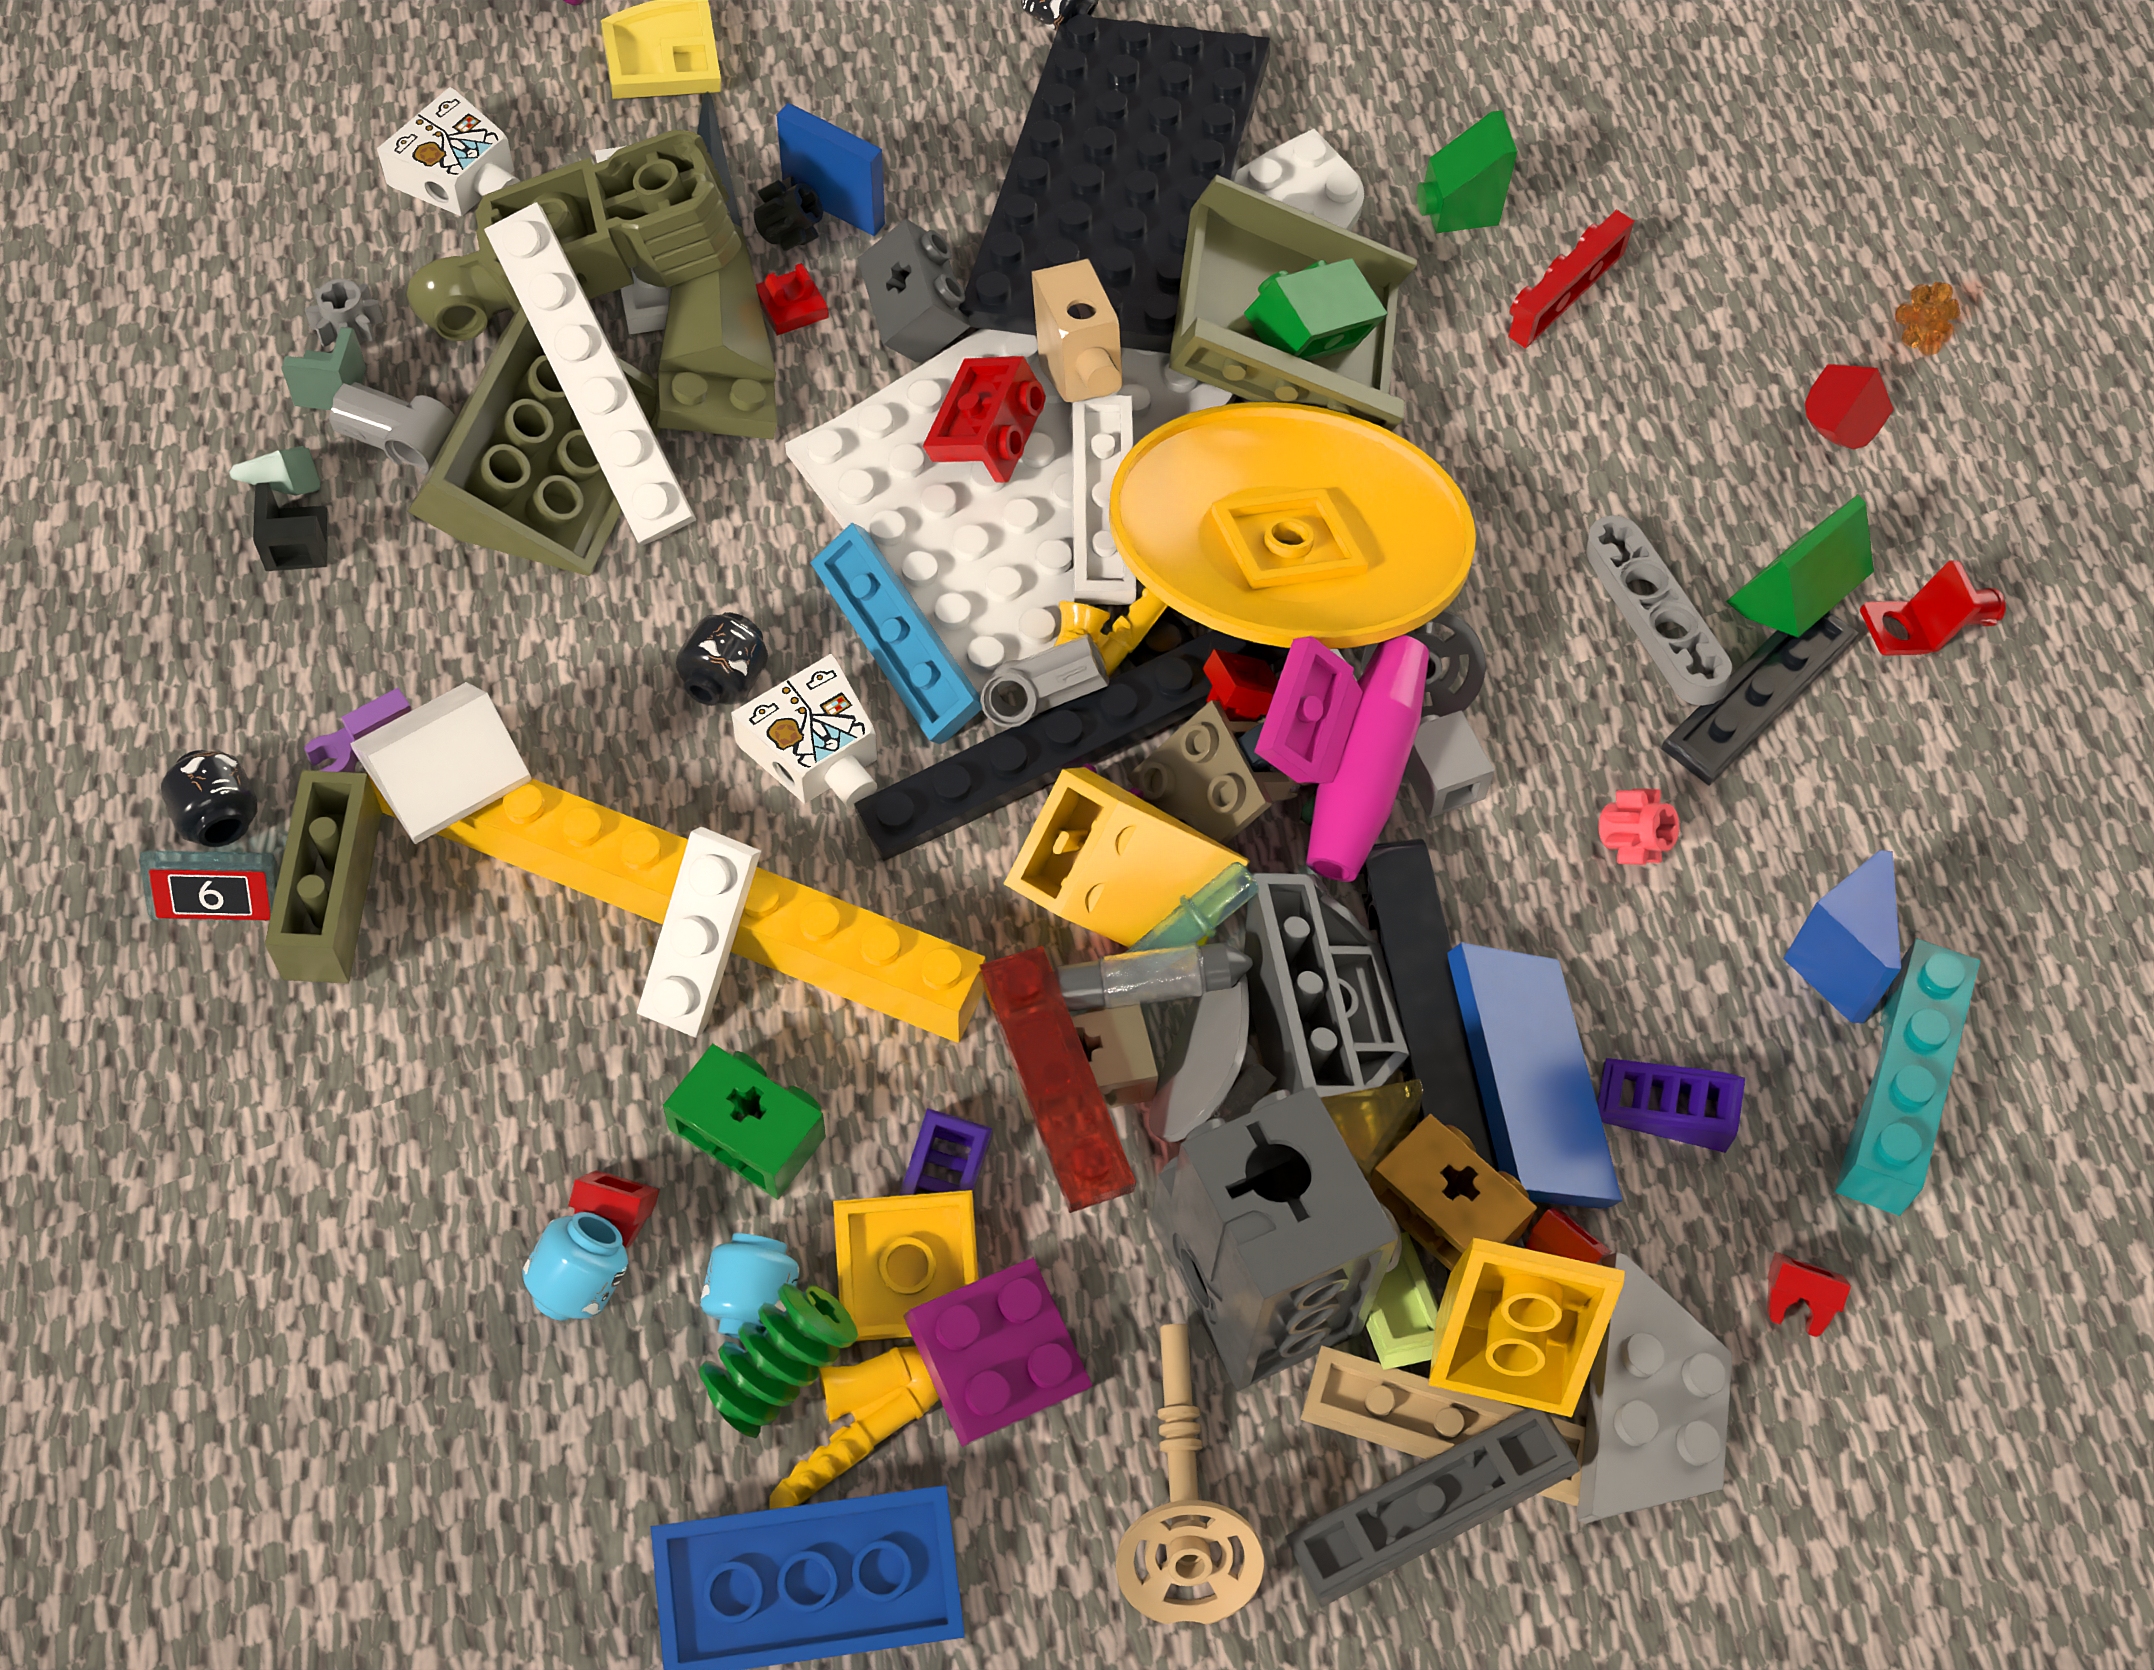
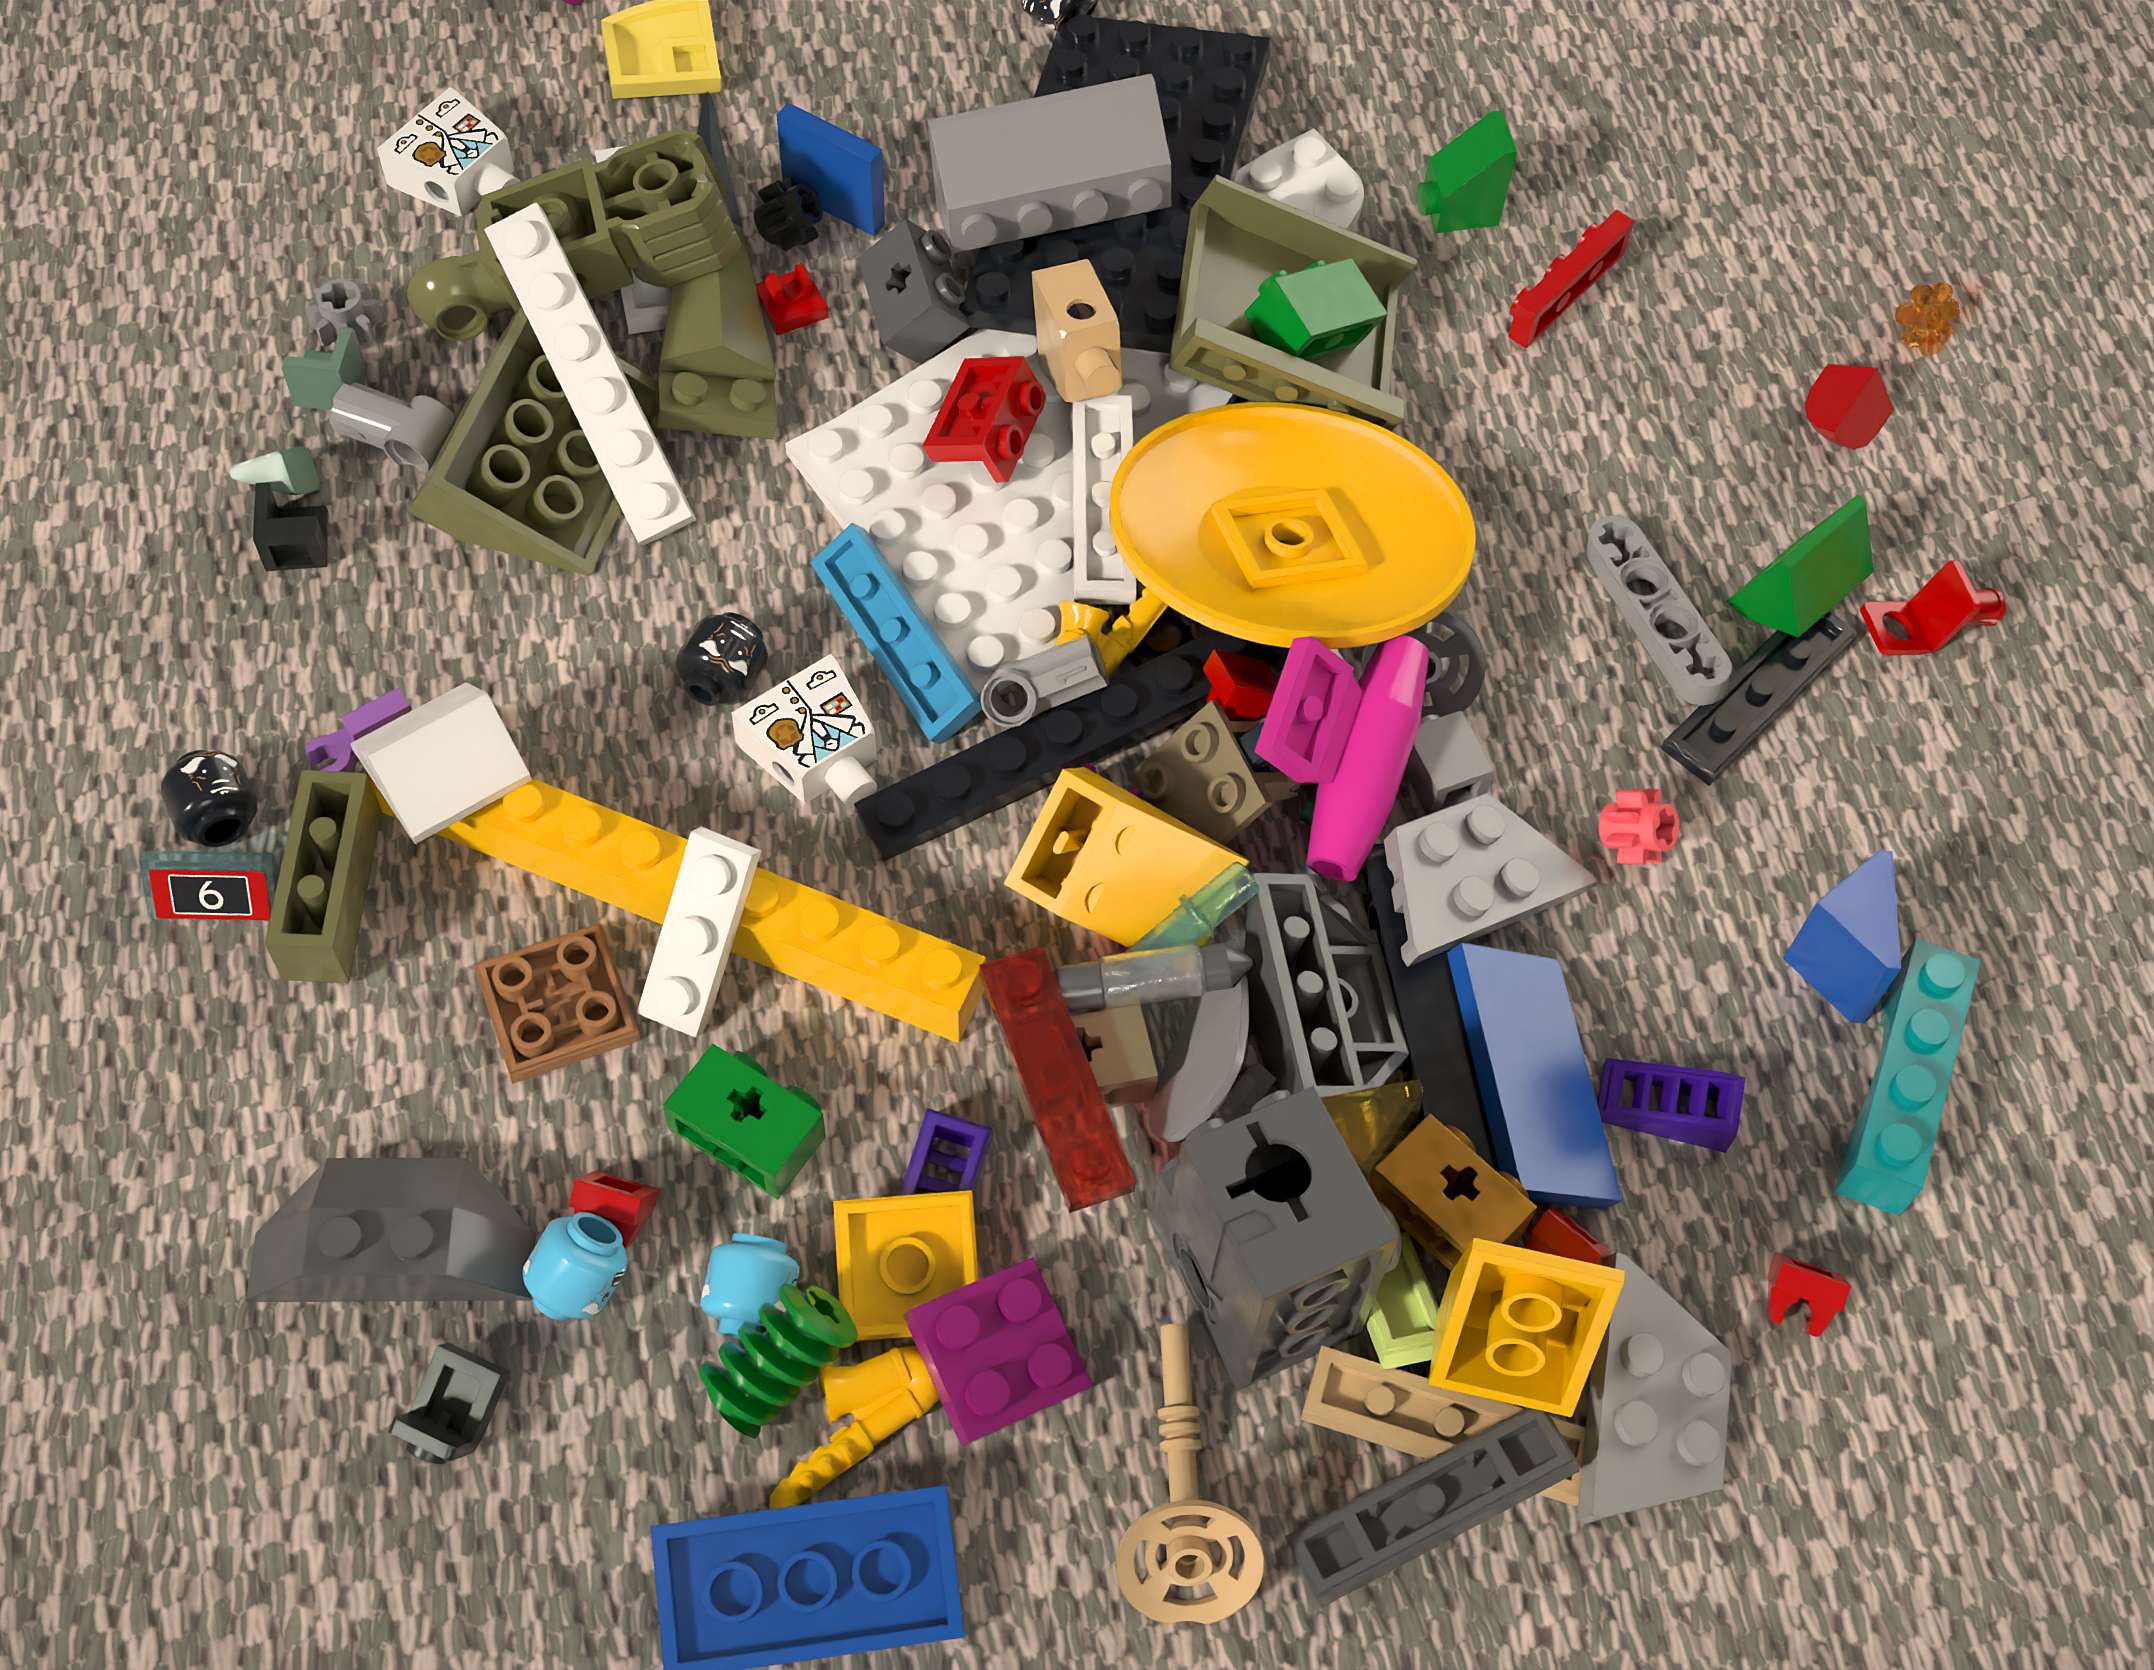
none -> dark grey wedge [246,1158,536,1302]
none -> pearl dark grey bracket [388,1342,511,1464]
none -> medium nougat tile [474,923,641,1084]
none -> light grey slope [927,74,1172,254]
none -> light grey wing [1383,793,1597,967]

